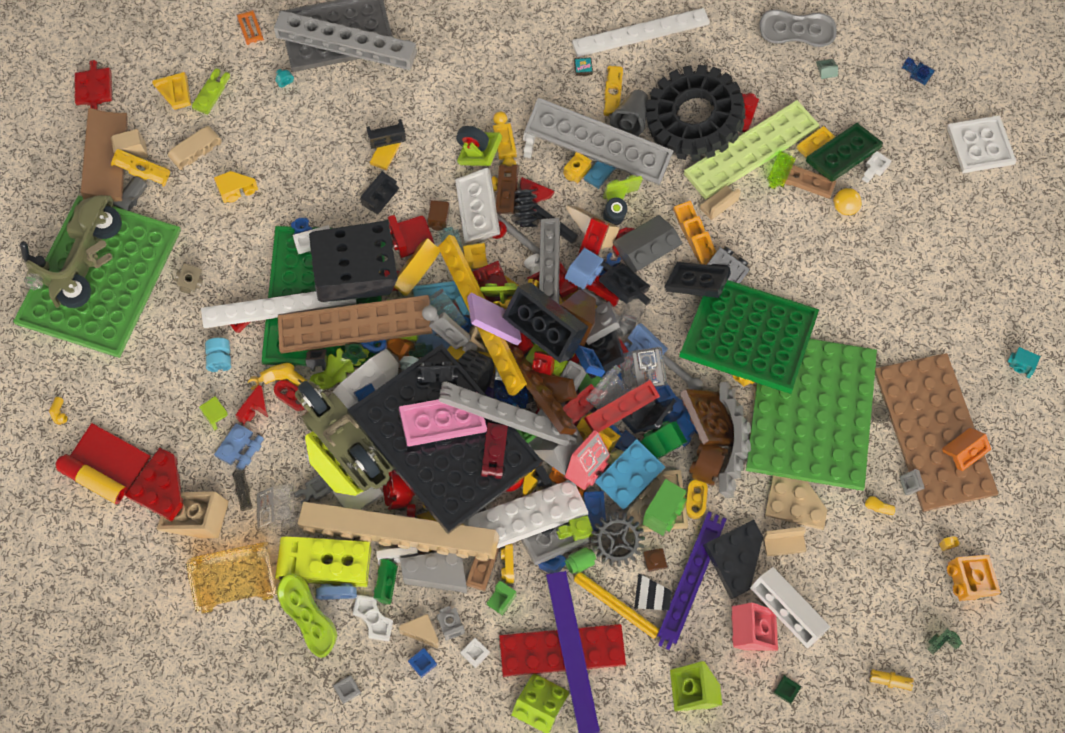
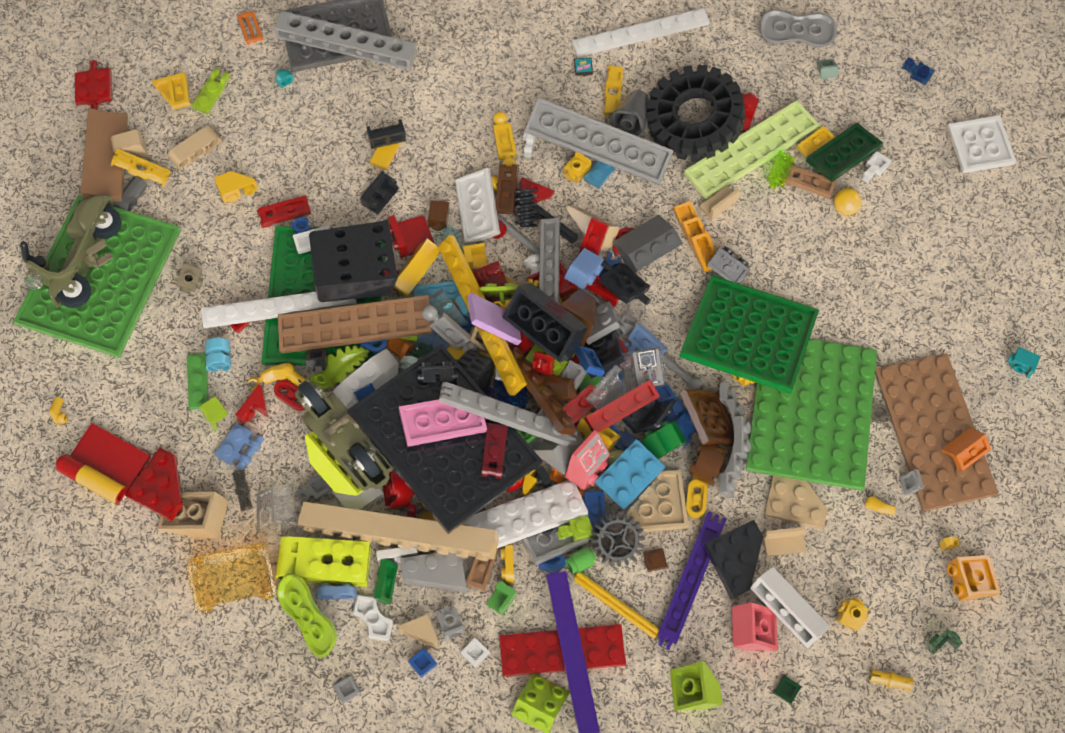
dark green plate [342,343,367,365] -> none
lime plate [456,126,502,166] -> none
plate [603,175,643,225] -> none
sticker [634,573,672,611] -> none
bright green brick [642,479,687,536] -> none
black plate [665,262,731,298] -> none
none -> bright green plate [187,353,209,410]
none -> red plate [257,195,311,228]
none -> yellow brick [835,597,869,631]

